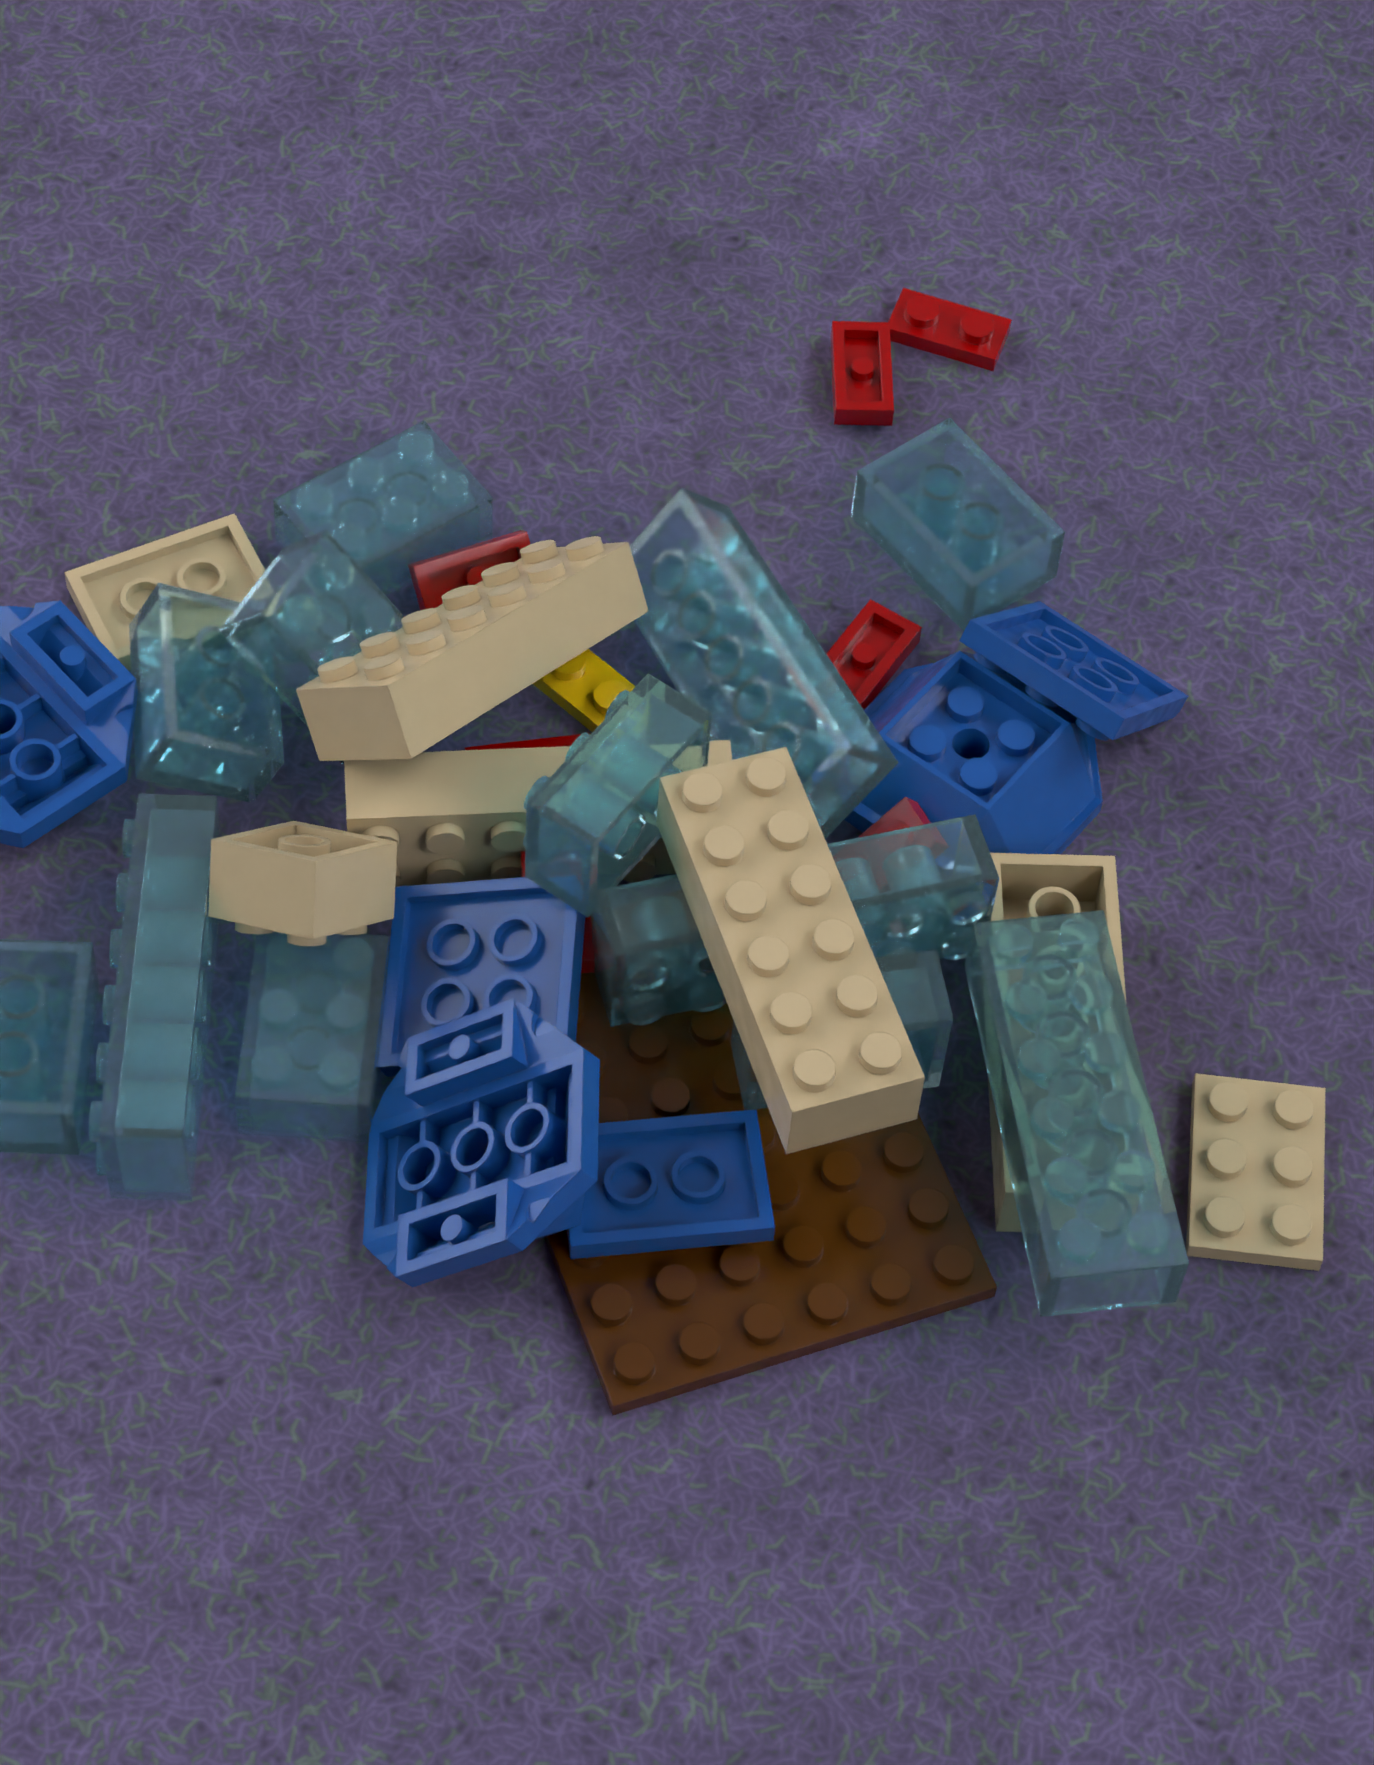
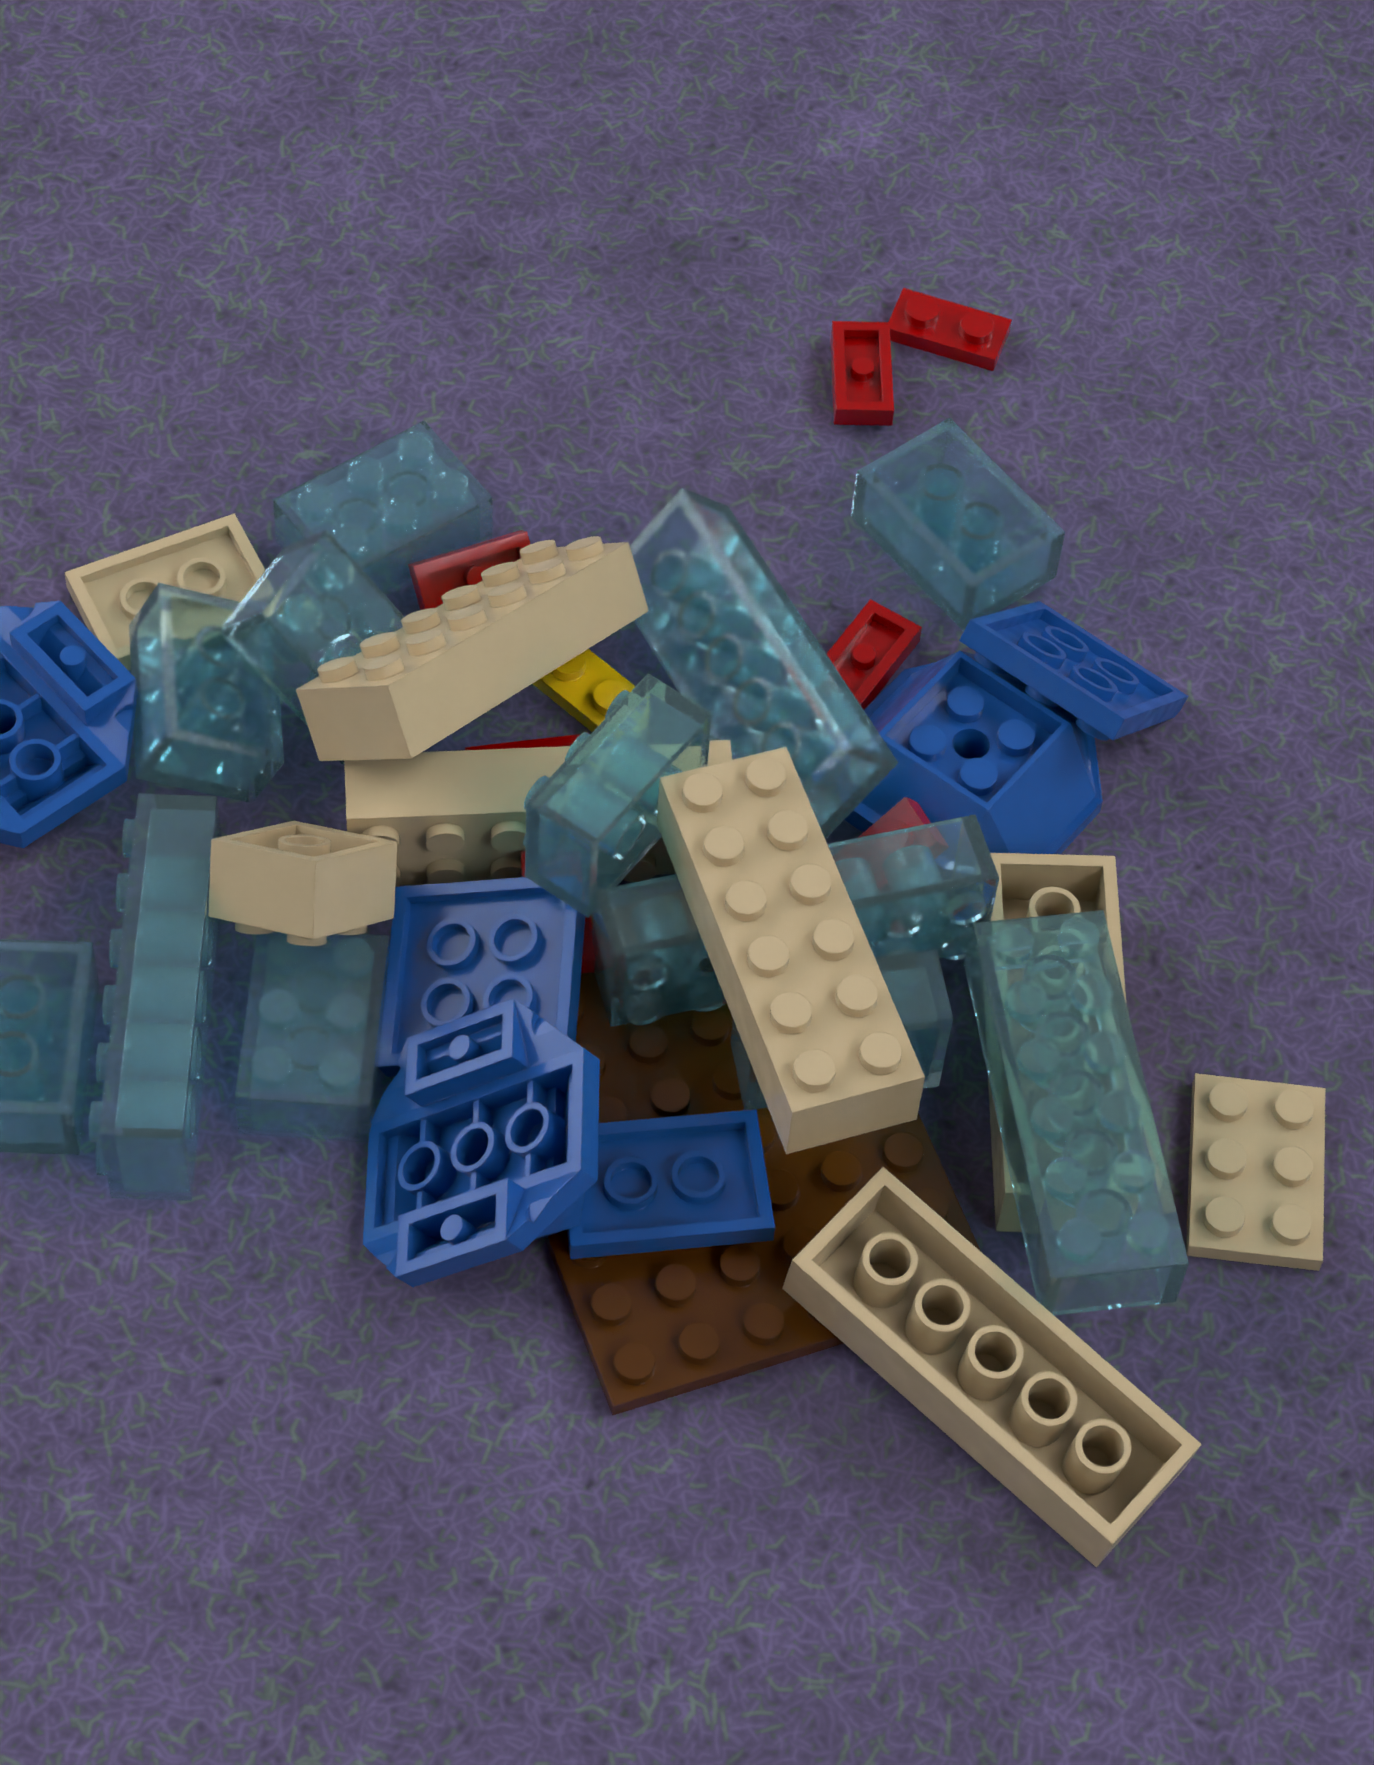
none -> tan brick [782,1167,1202,1568]

